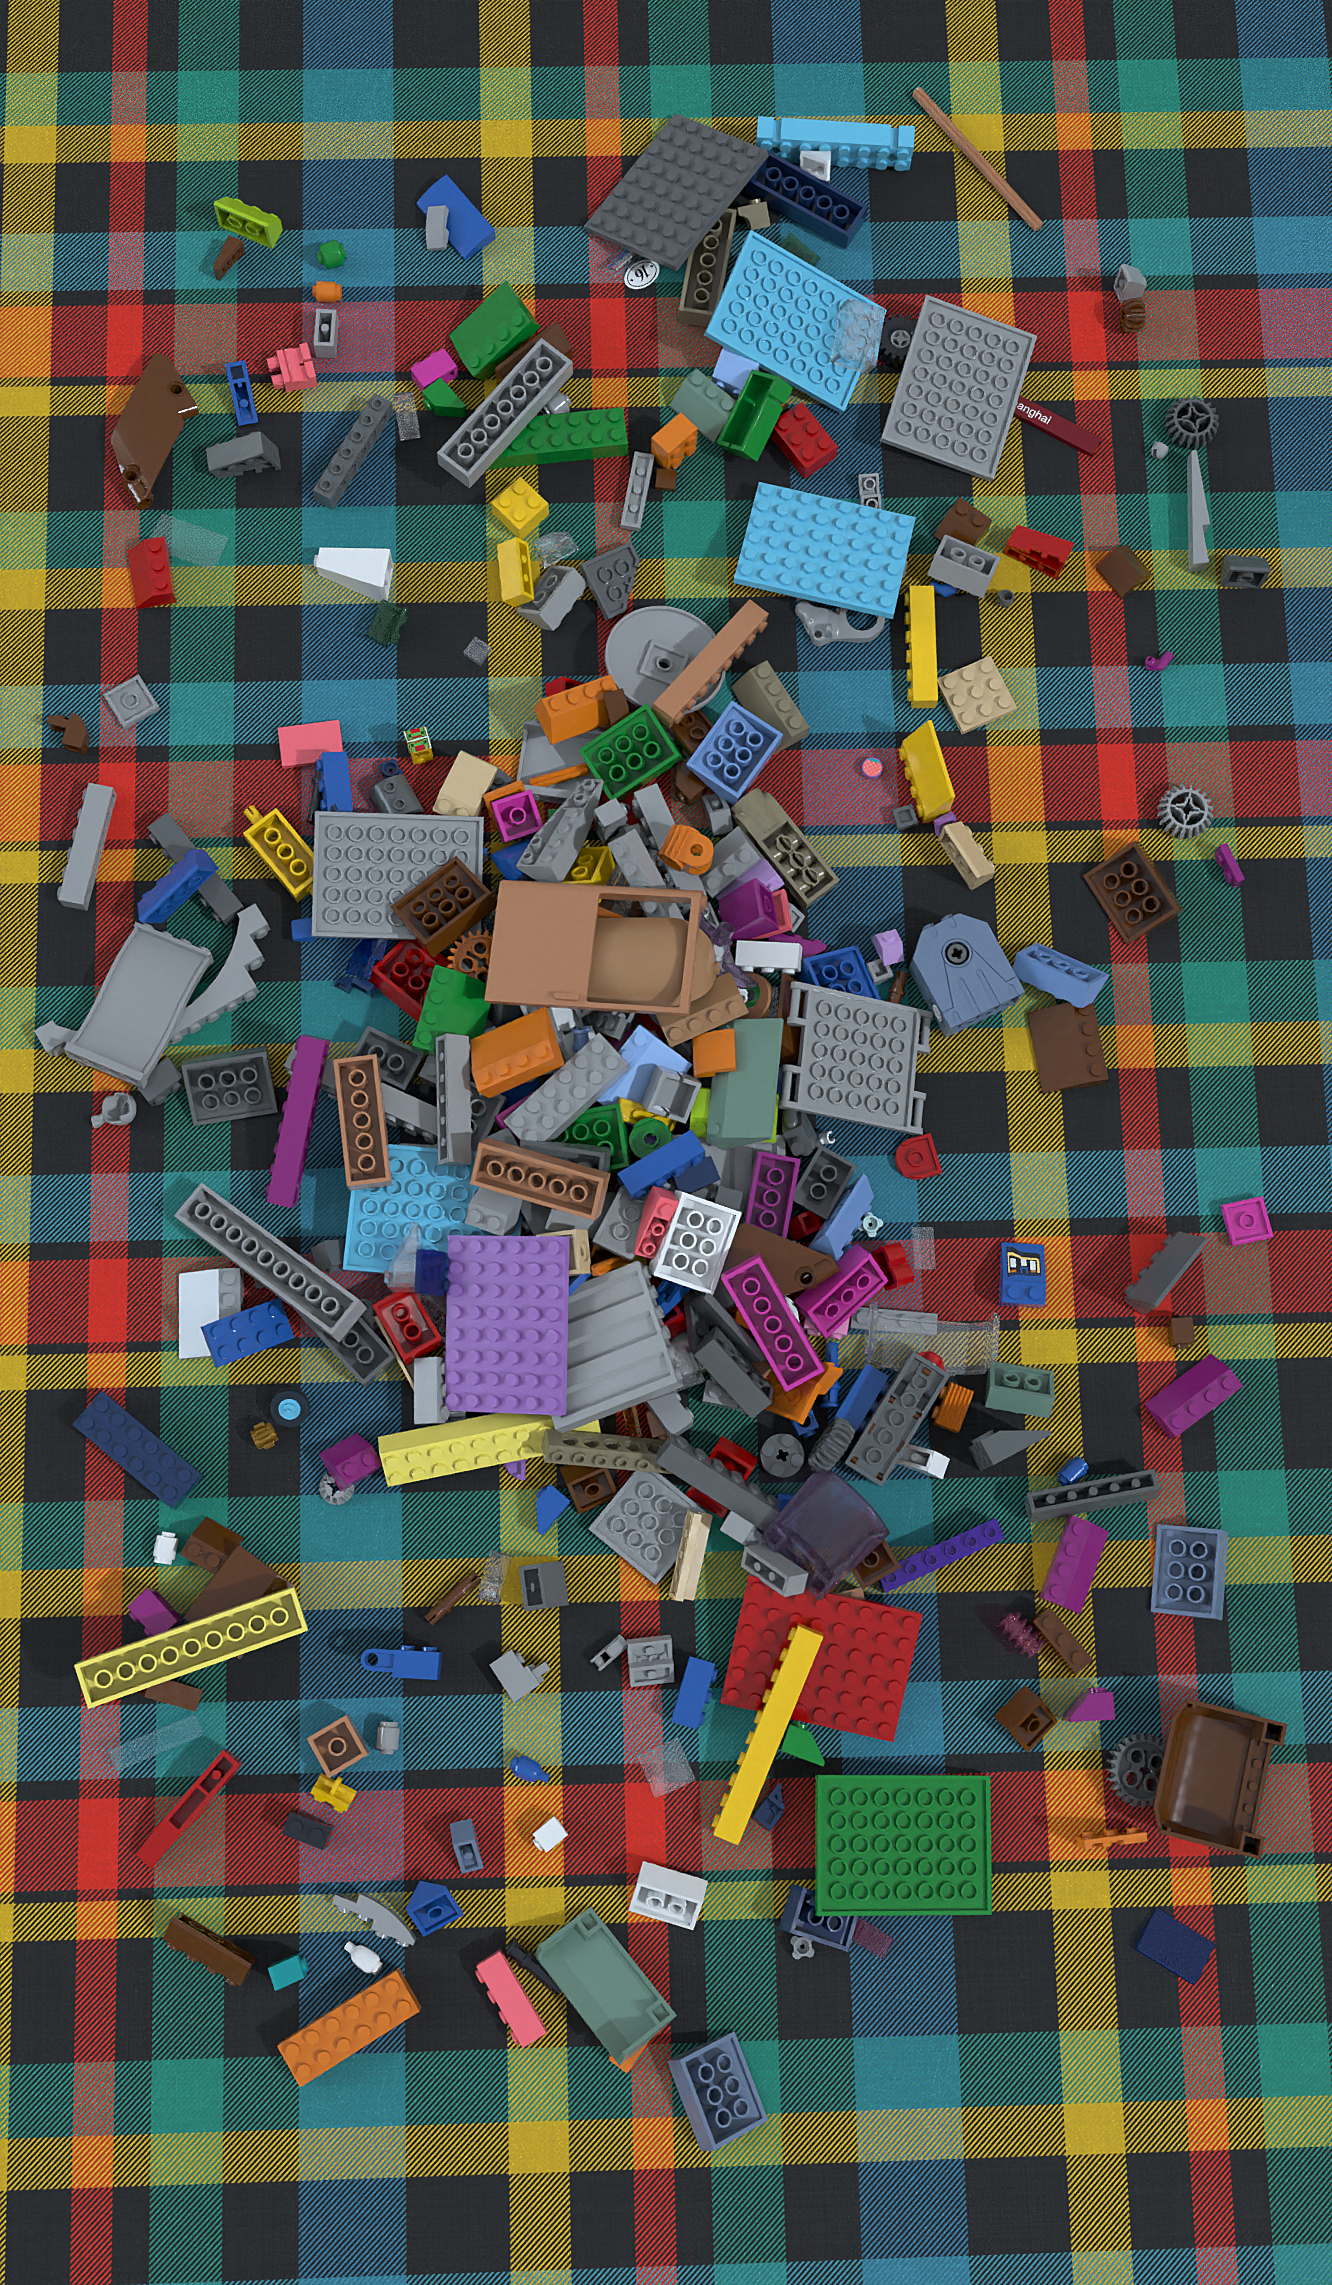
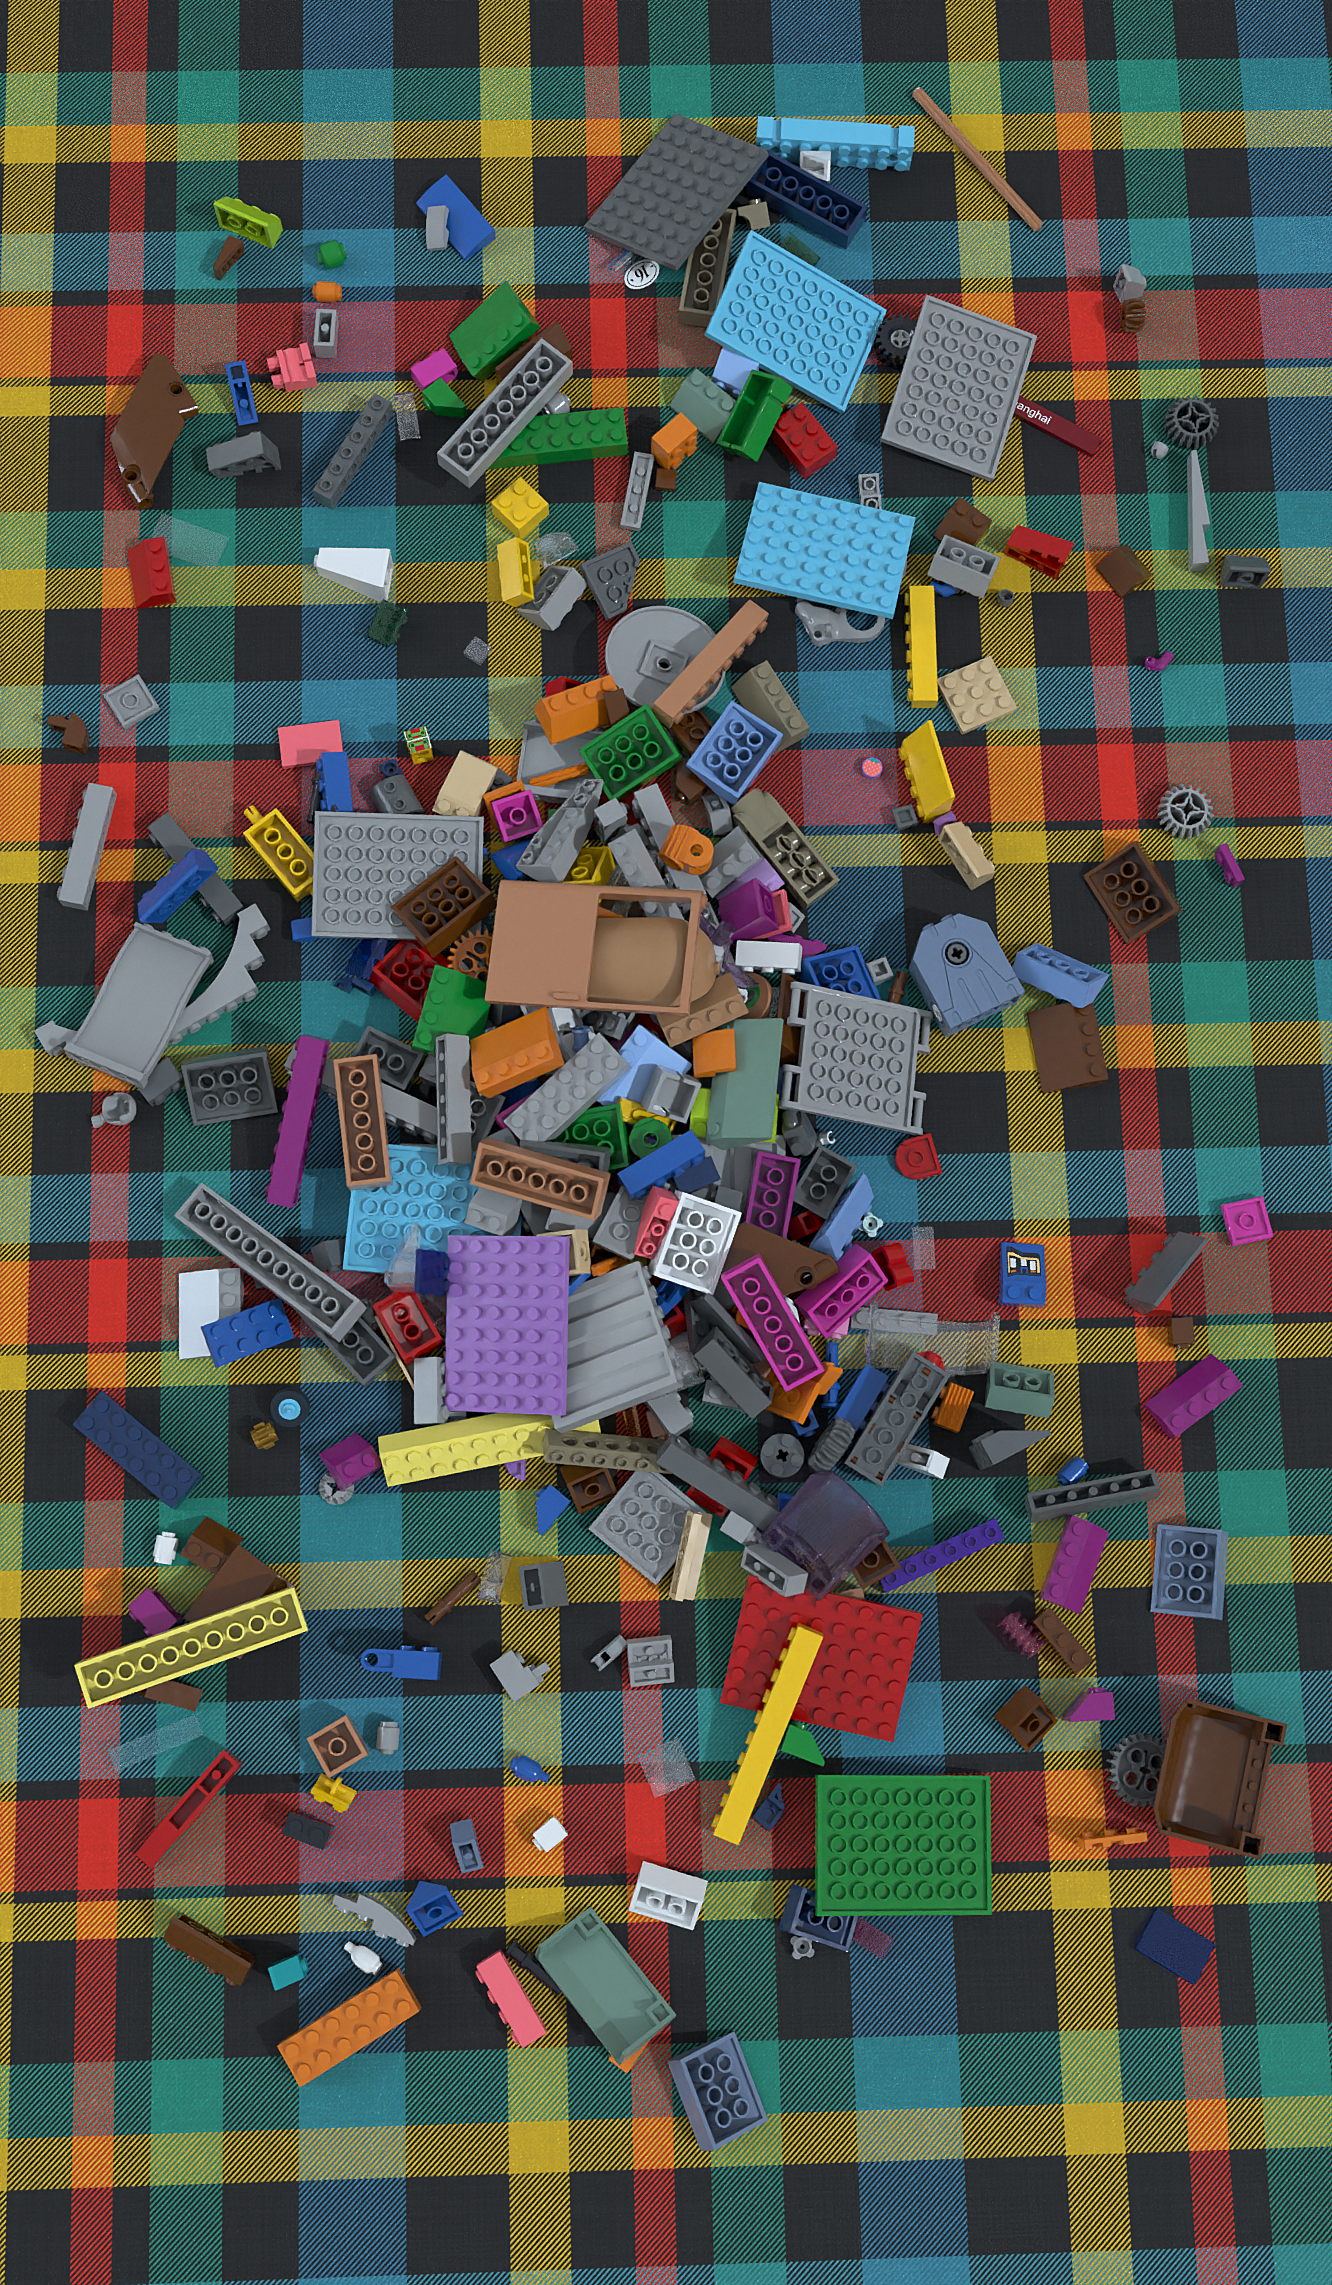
blue brick [671,1656,718,1729] -> none
clear brick [831,298,886,374] -> none
lavender slope [871,929,904,966] -> none

